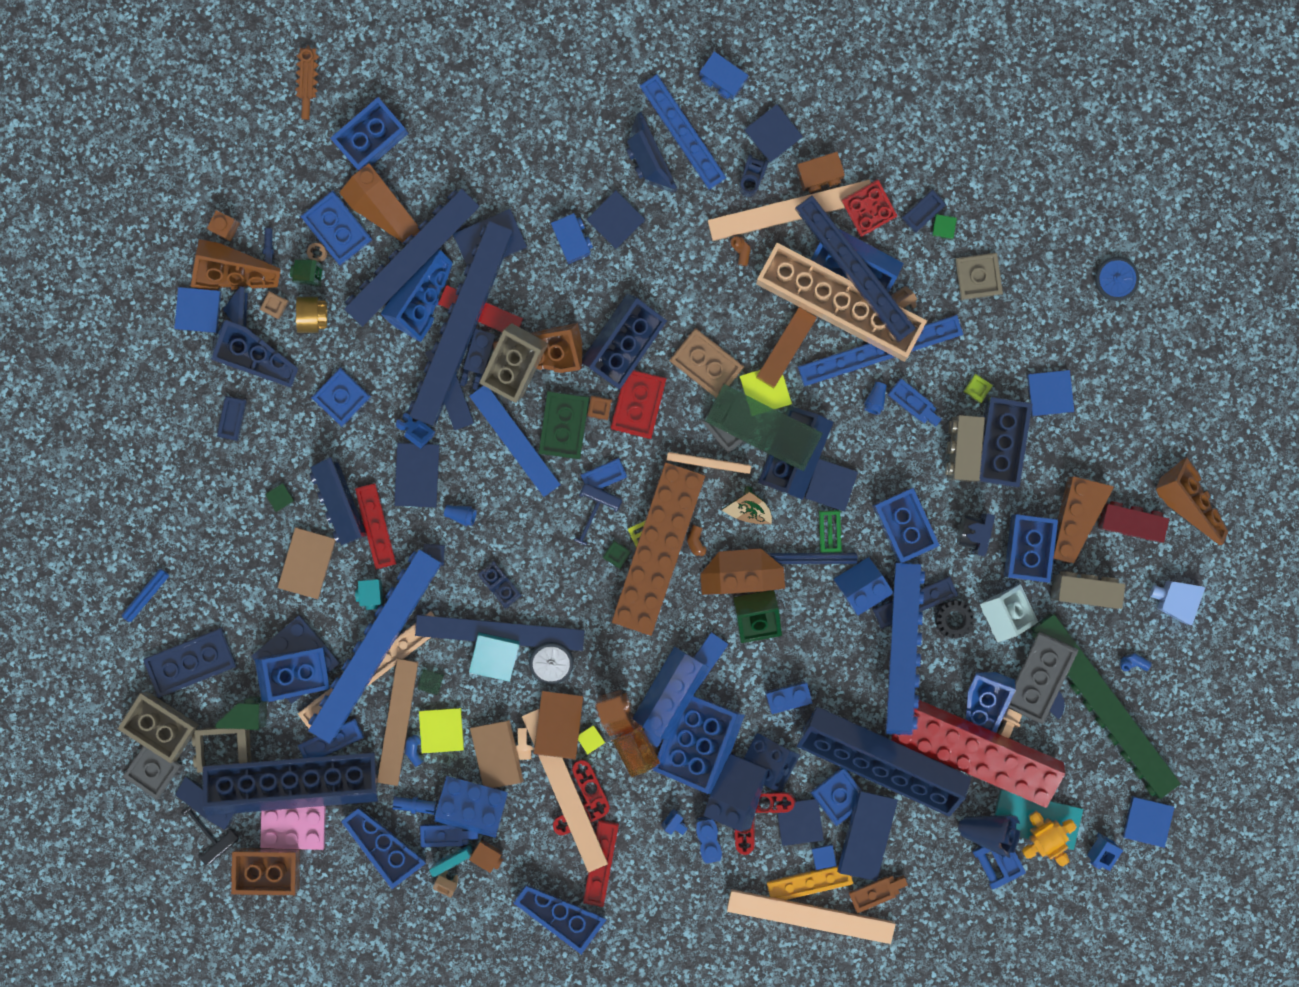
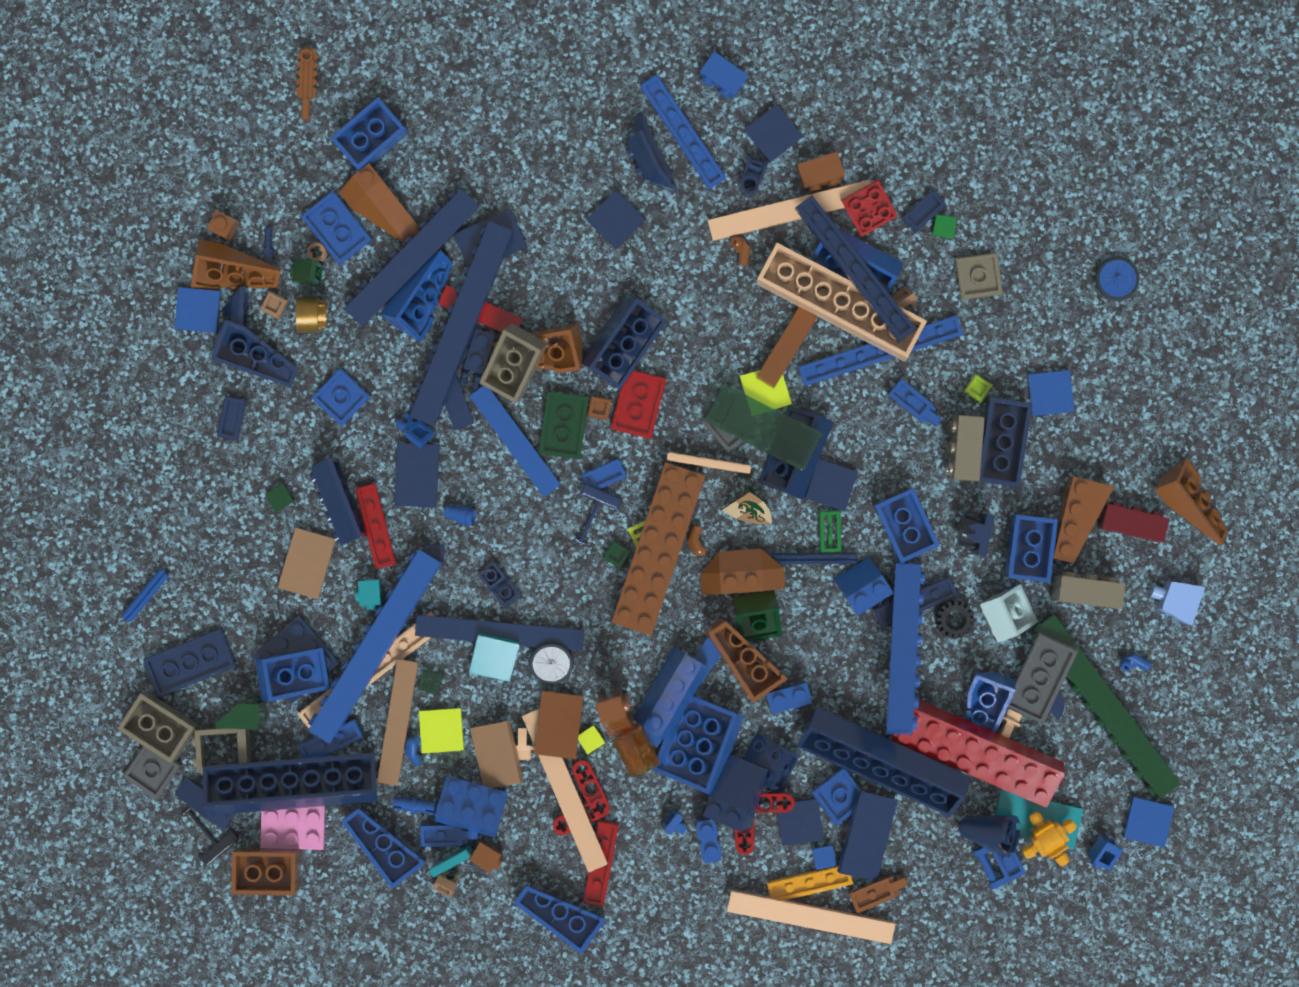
blue brick [551,213,593,264] -> none
medium nougat tile [669,328,744,399] -> none
blue cone [864,382,887,415] -> none
none -> dark orange wedge [704,618,787,703]

